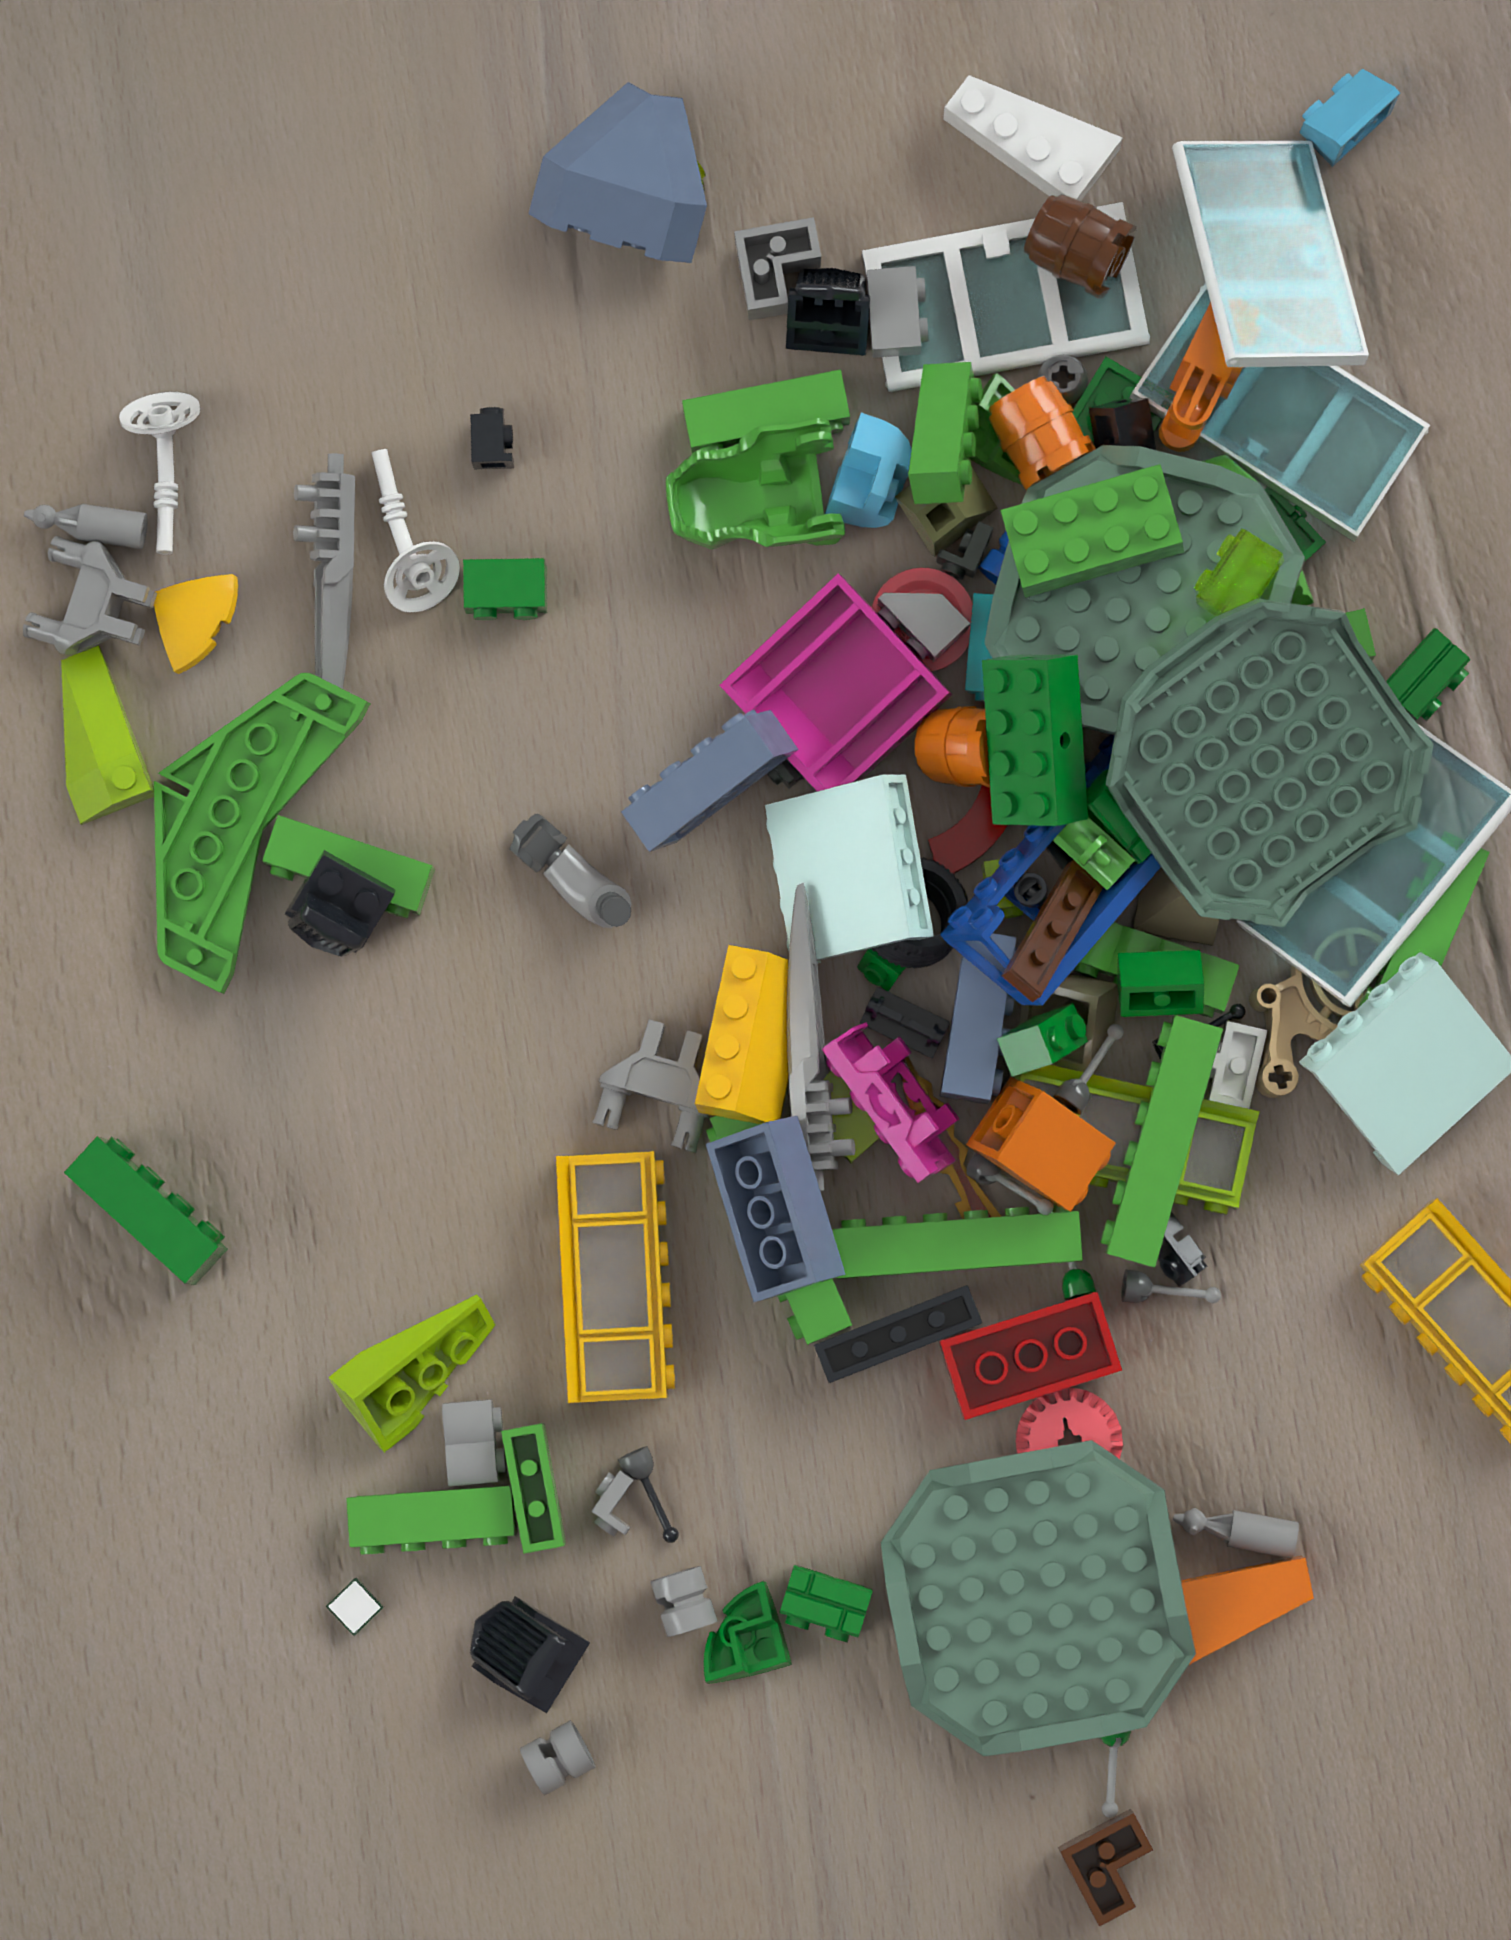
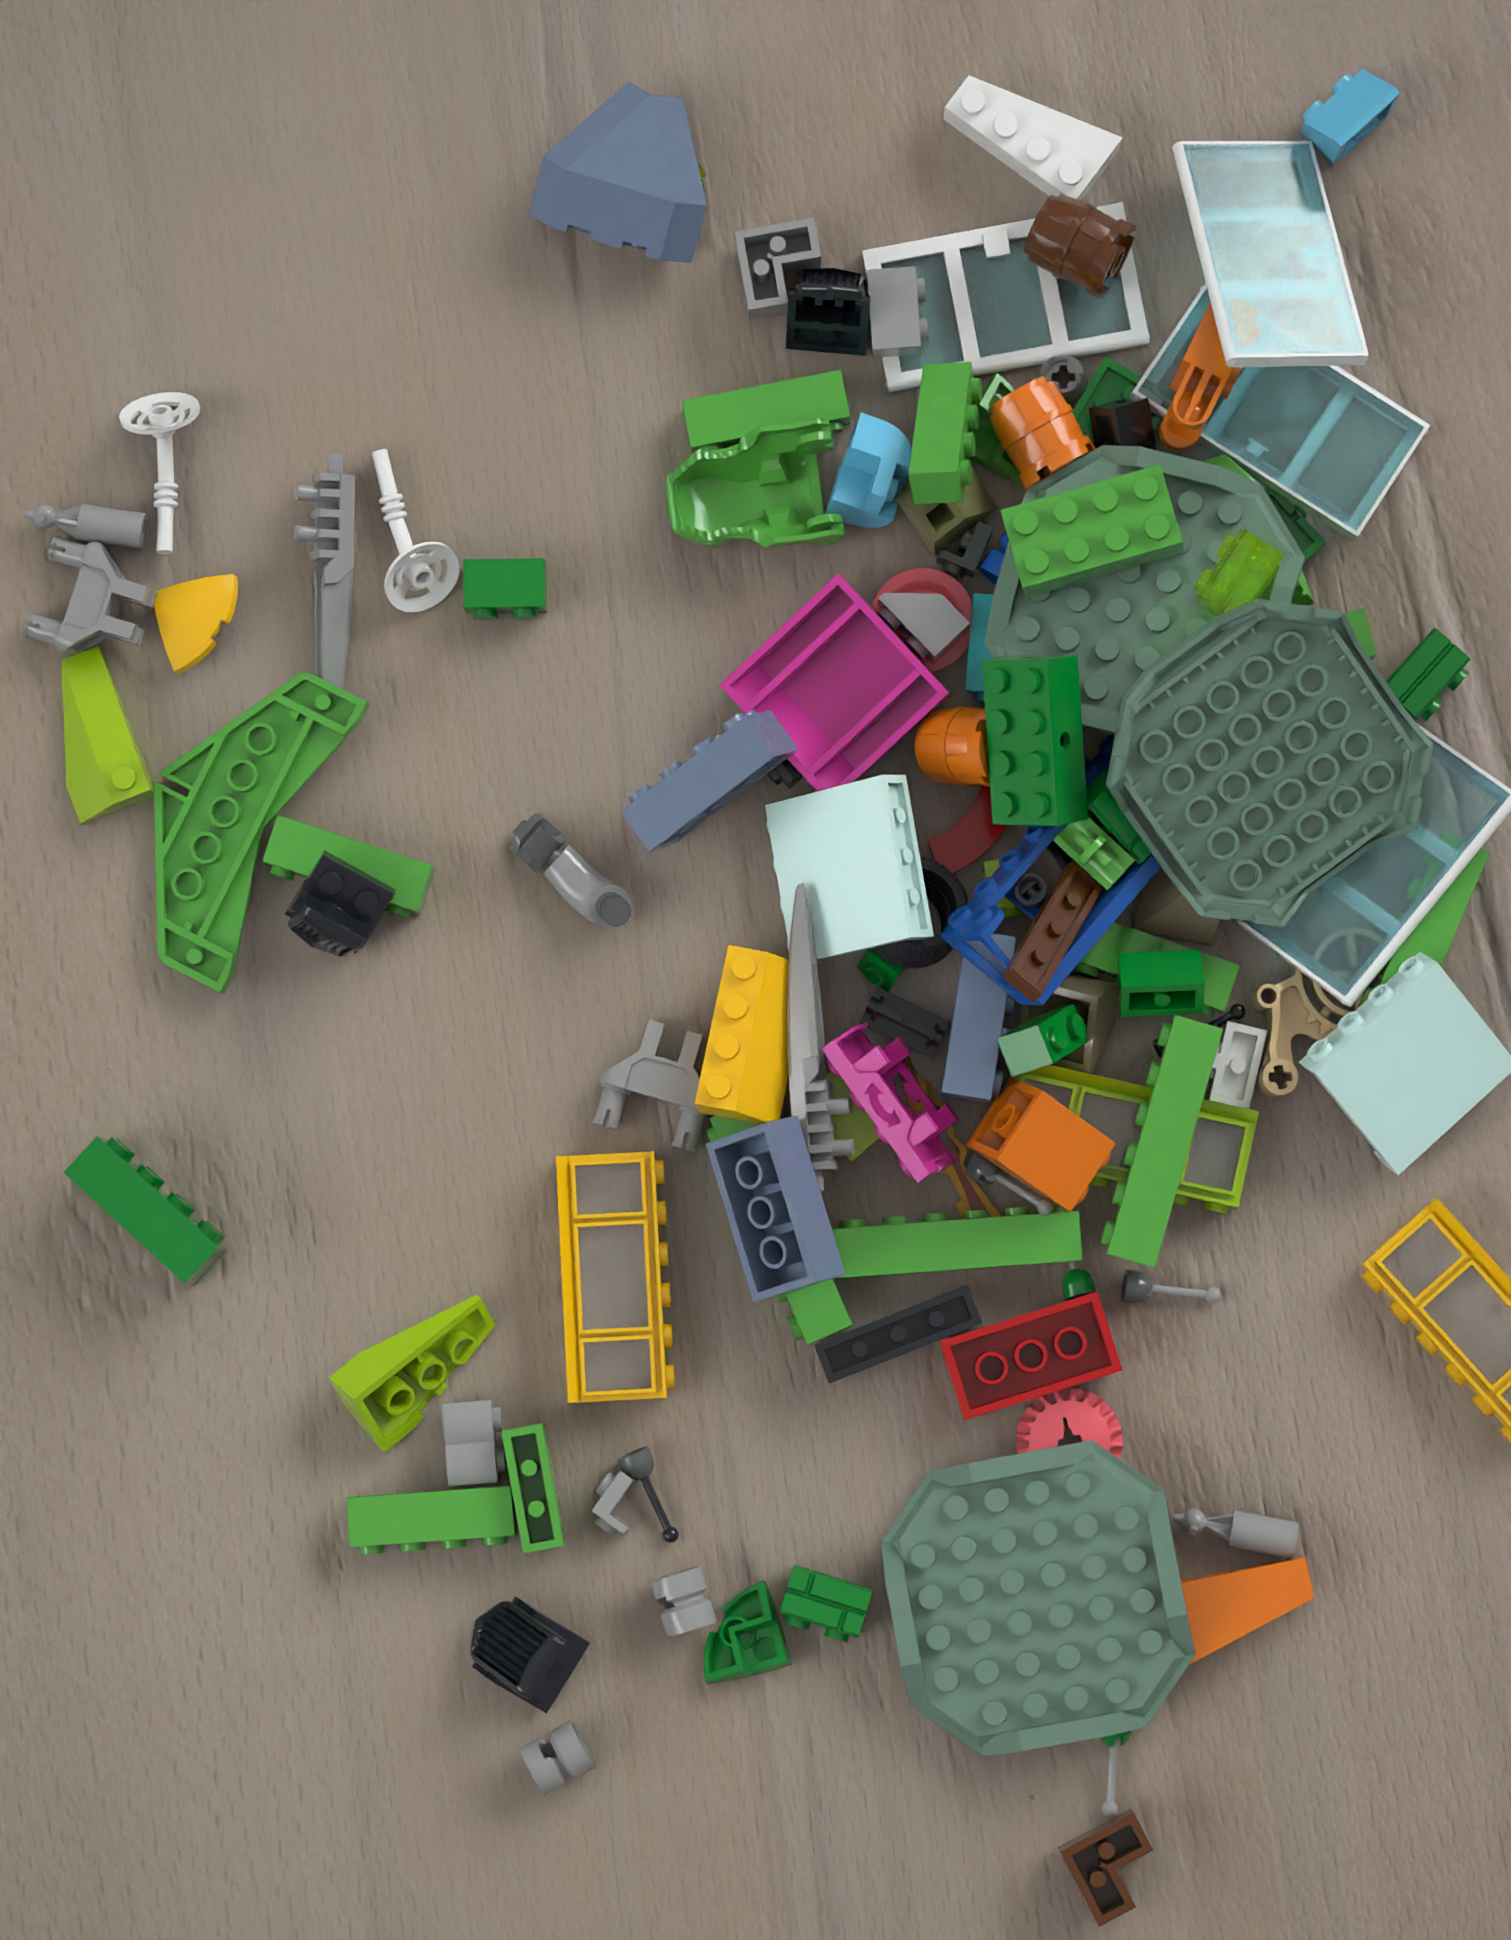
white tile [326,1577,384,1636] -> none
black brick [470,407,514,470] -> none
hinge [1053,1024,1124,1115] -> none
black hinge [1158,1211,1208,1287] -> none

